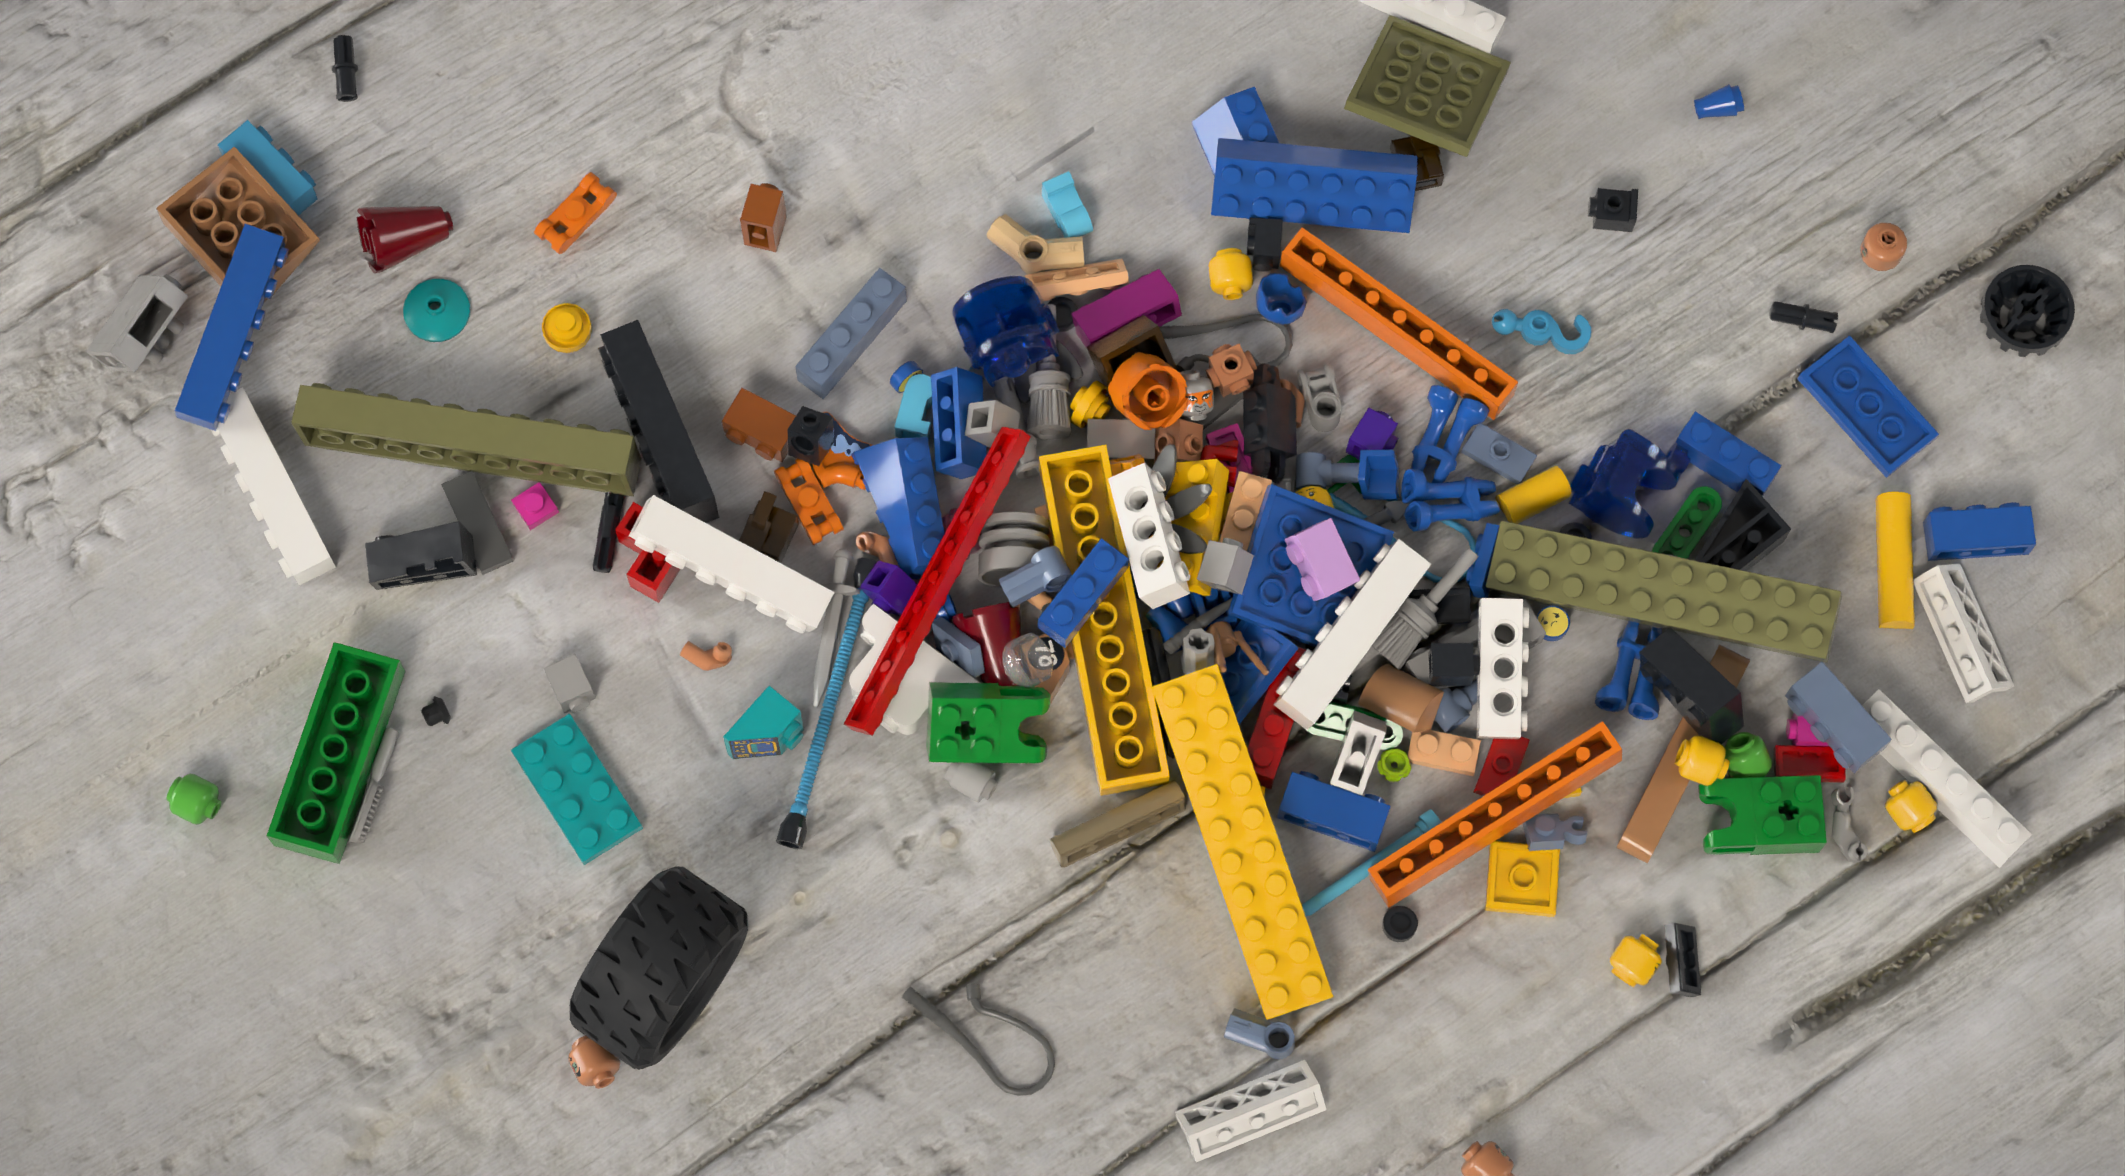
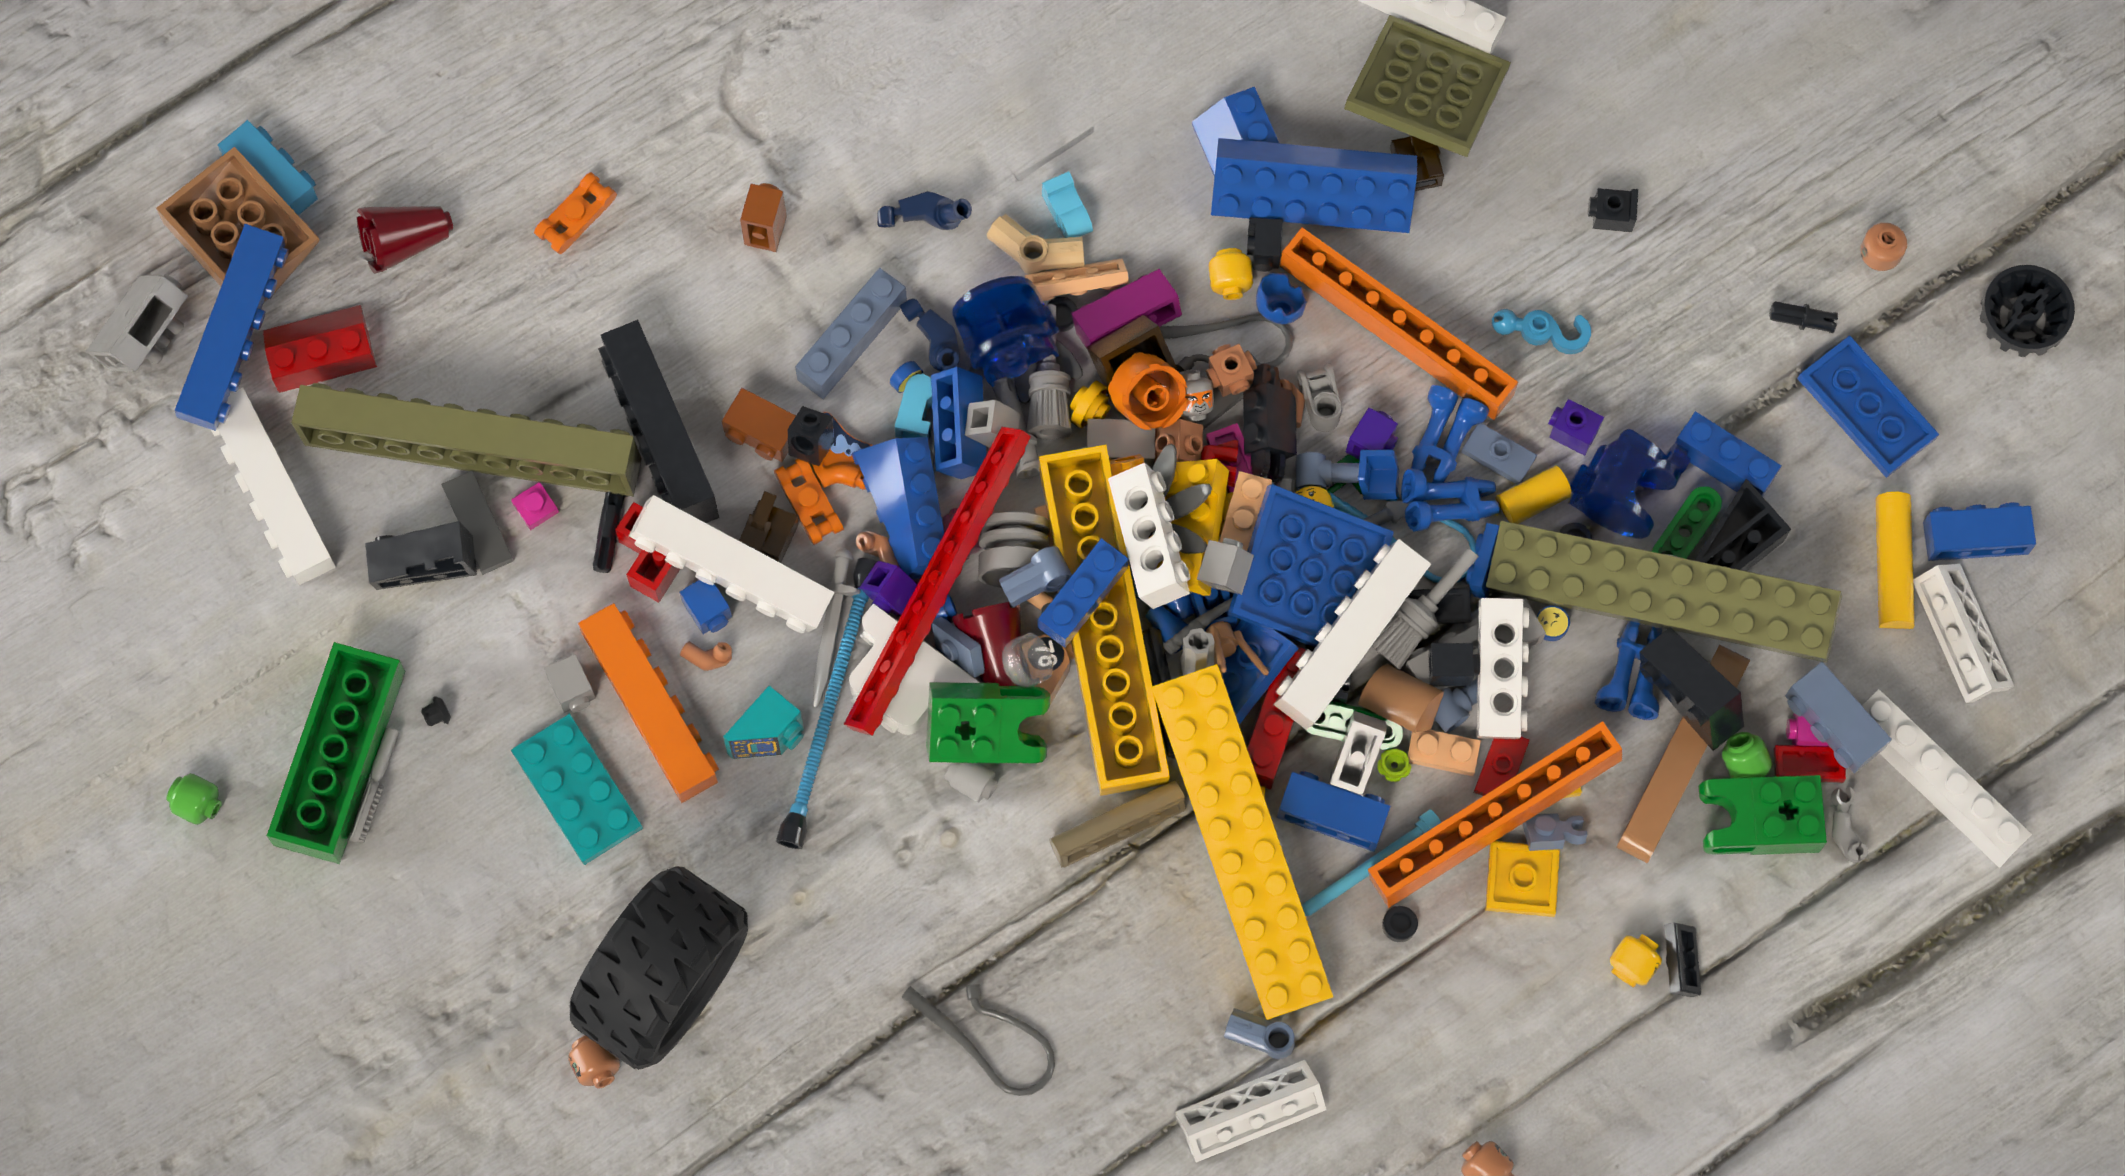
black axle [332,35,358,102] -> none
teal dish [403,279,470,342] -> none
yellow plate [542,303,592,353] -> none
lavender brick [1285,518,1361,601] -> none
yellow head [1675,735,1730,786] -> none
blue cone [1694,84,1744,119] -> none
yellow head [1885,780,1937,833] -> none
none -> red slope [263,305,377,393]
none -> orange brick [578,603,719,803]
none -> blue brick [679,580,732,635]
none -> dark blue arm [877,191,972,230]
none -> dark blue arm [900,298,960,372]
none -> dark purple brick [1548,399,1604,456]

